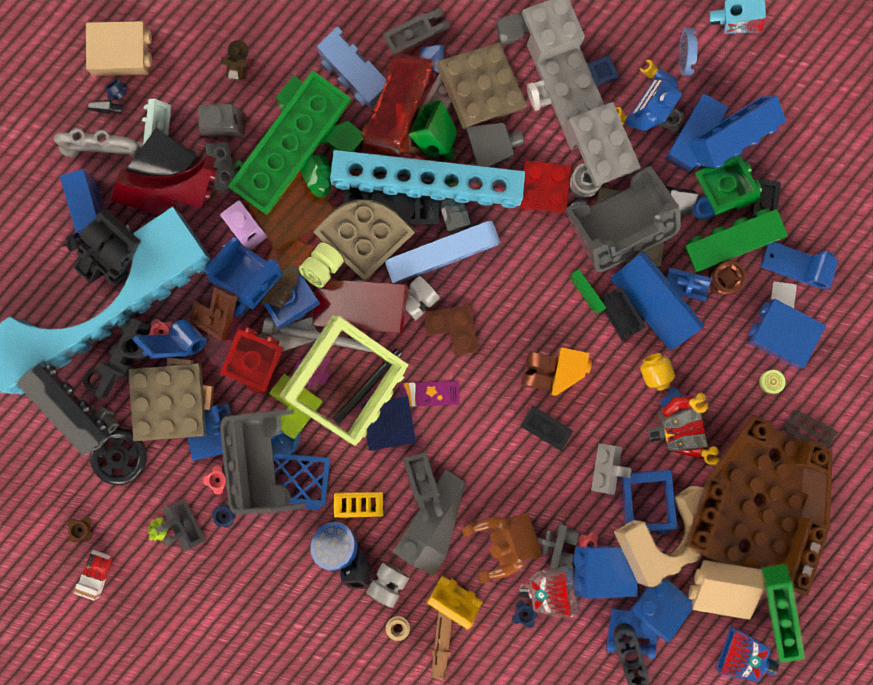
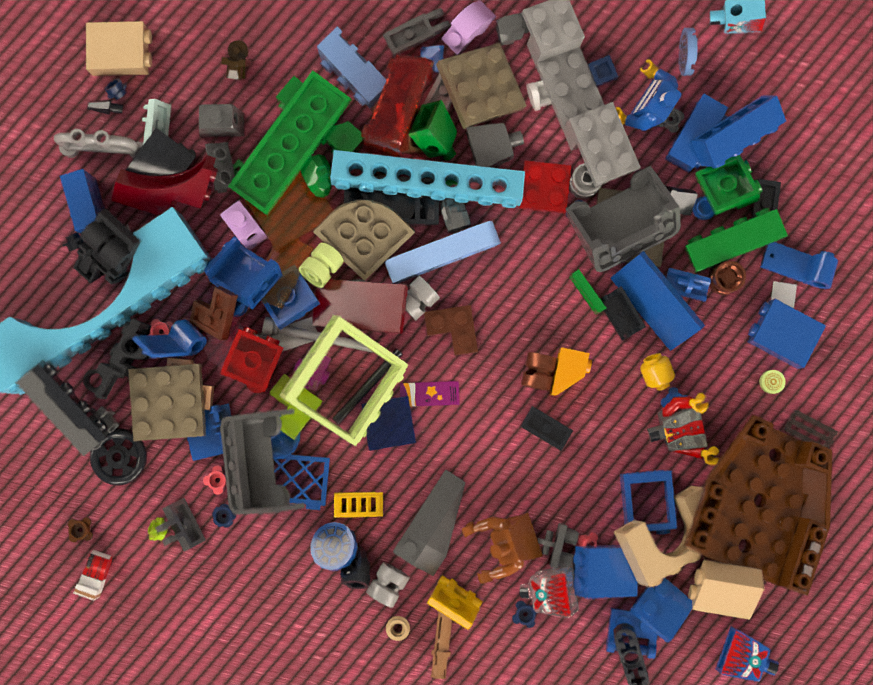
dark grey hinge [403,452,443,521] -> none
light grey plate [591,443,631,495] -> none
green brick [761,564,805,663] -> none
none -> lavender brick [441,0,497,55]

